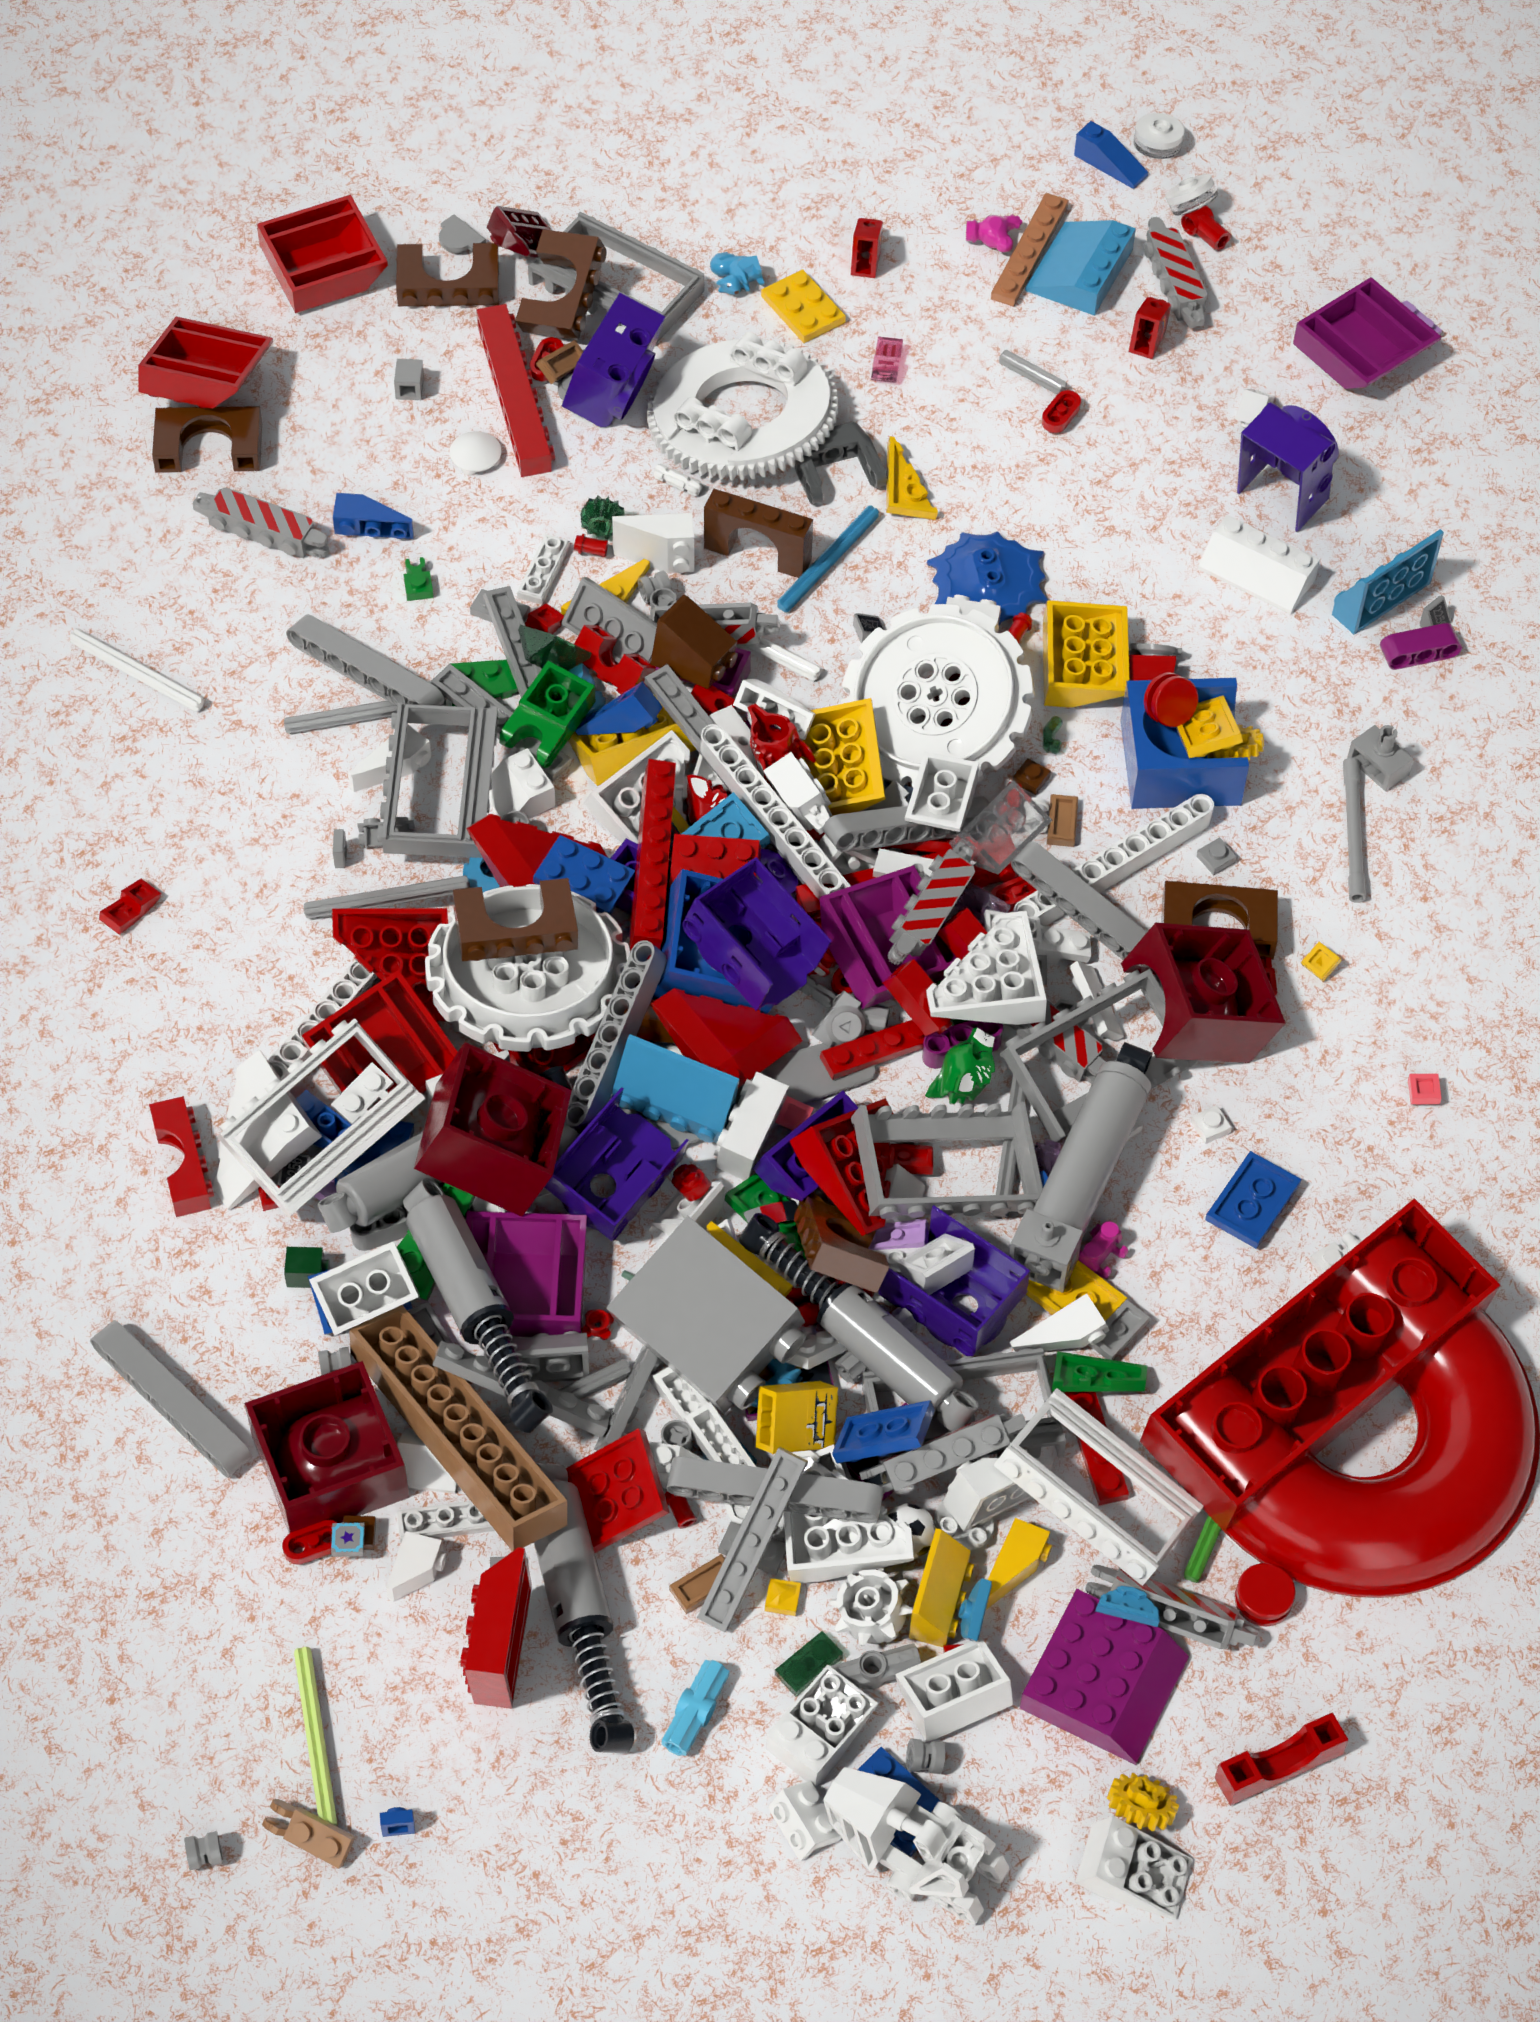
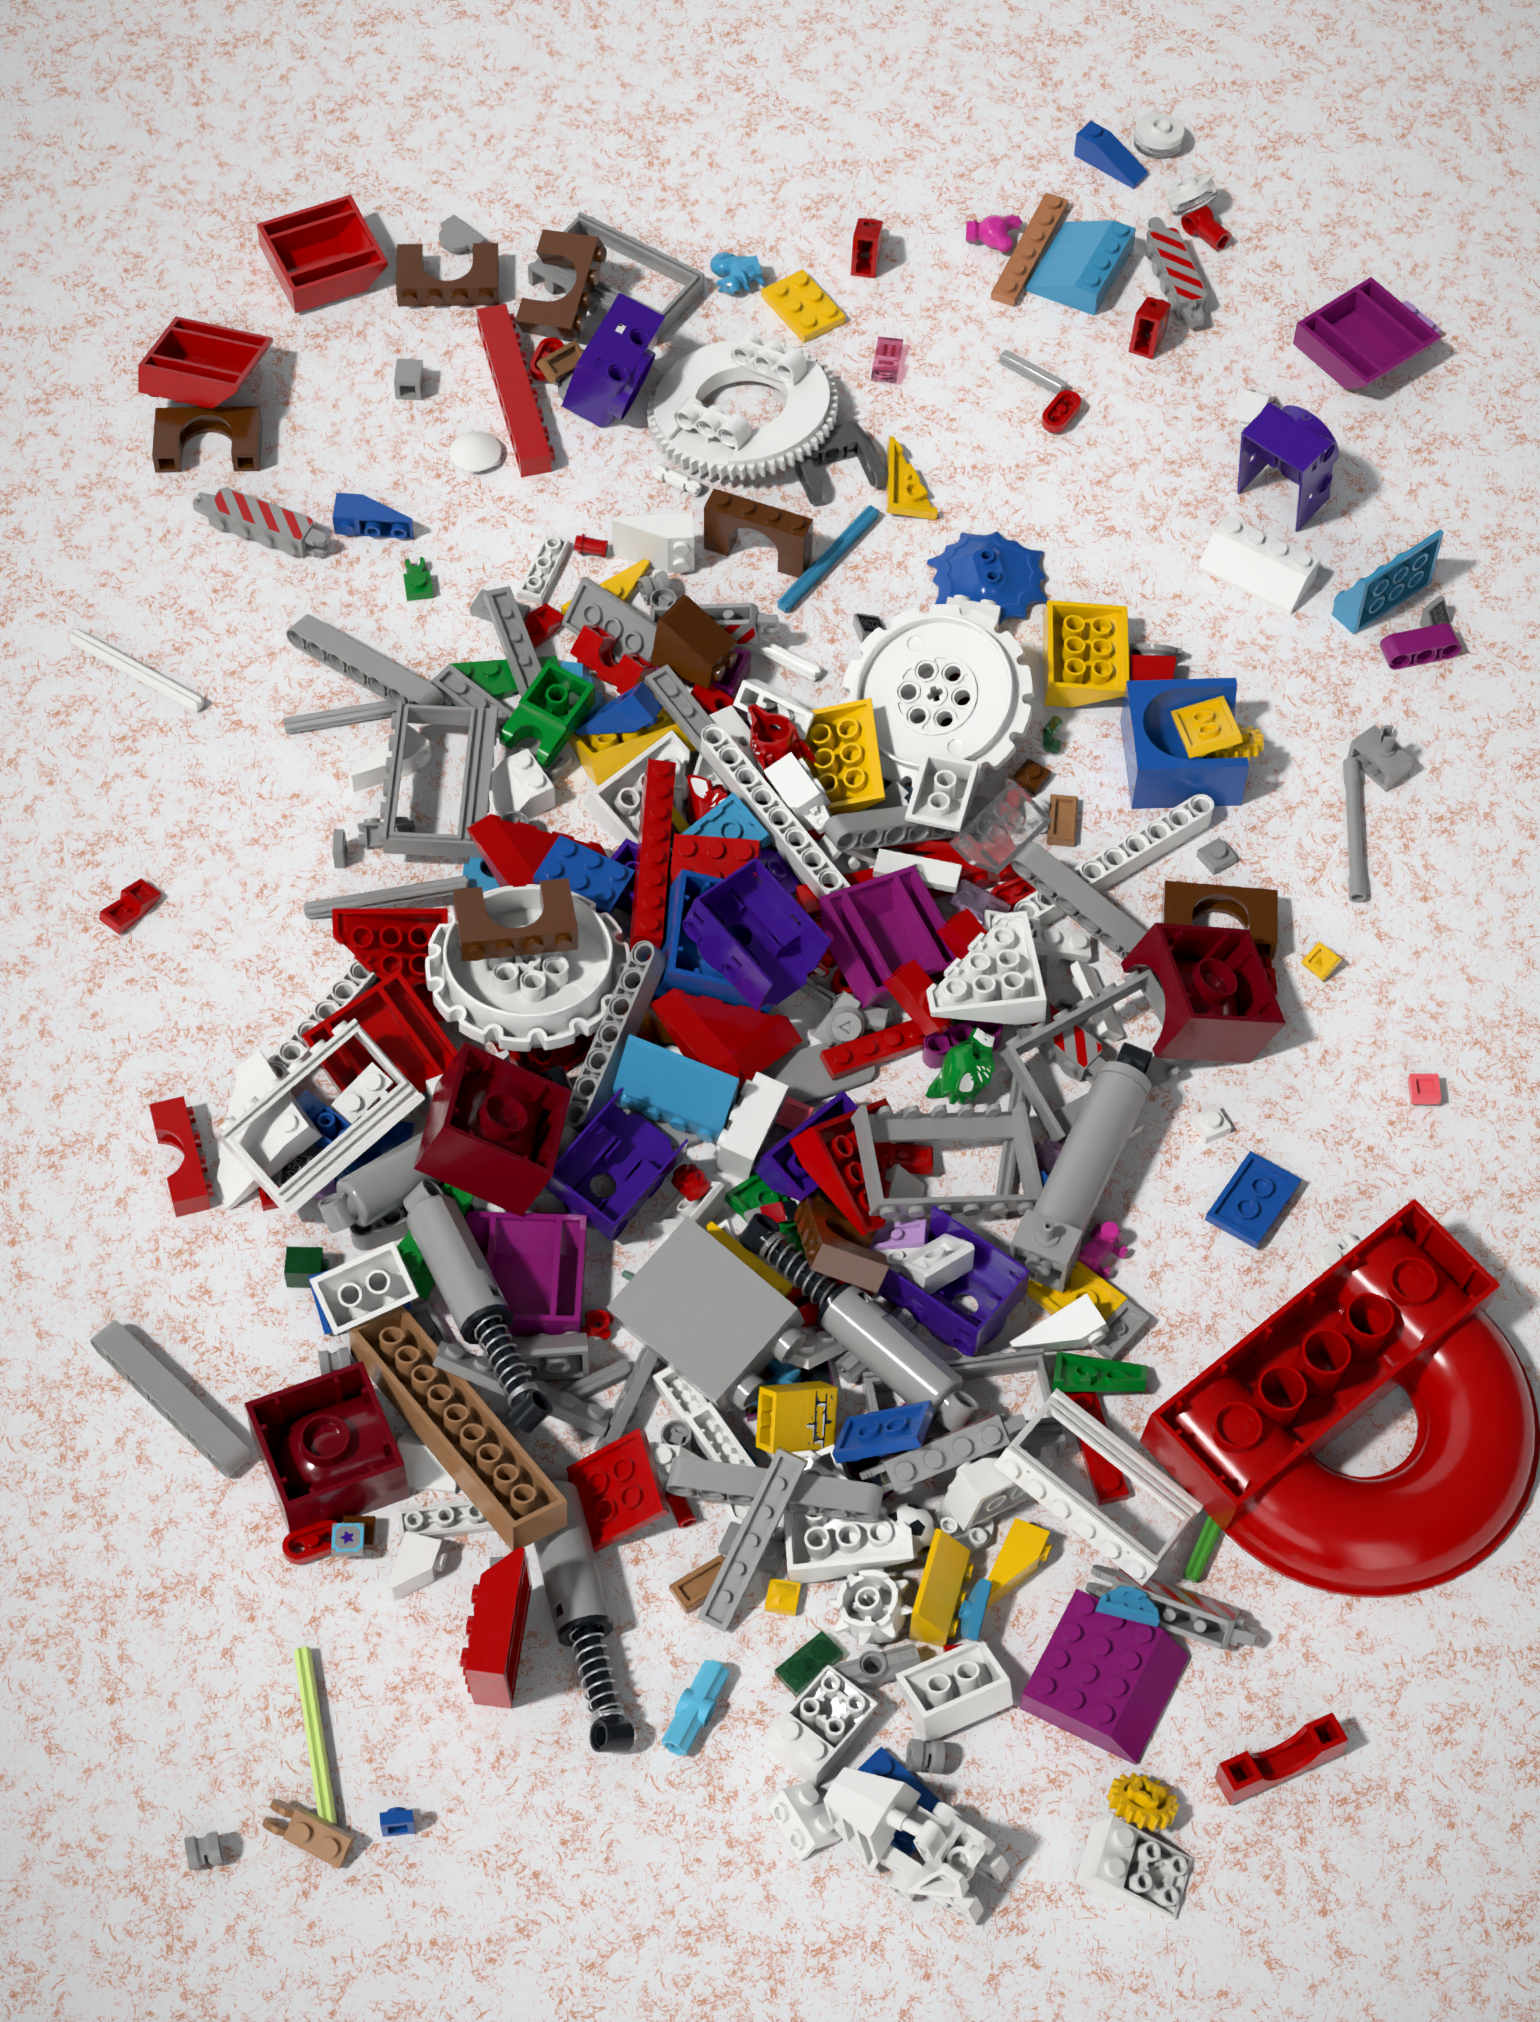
dark red wedge [486,206,551,258] -> none
clear green slope [518,625,592,671] -> none
clear green gear [580,495,625,540] -> none
light grey hinge [887,841,975,965] -> none
red pin [1009,613,1033,644] -> none
red head [1144,673,1198,727] -> none
red head [1234,1563,1296,1627] -> none

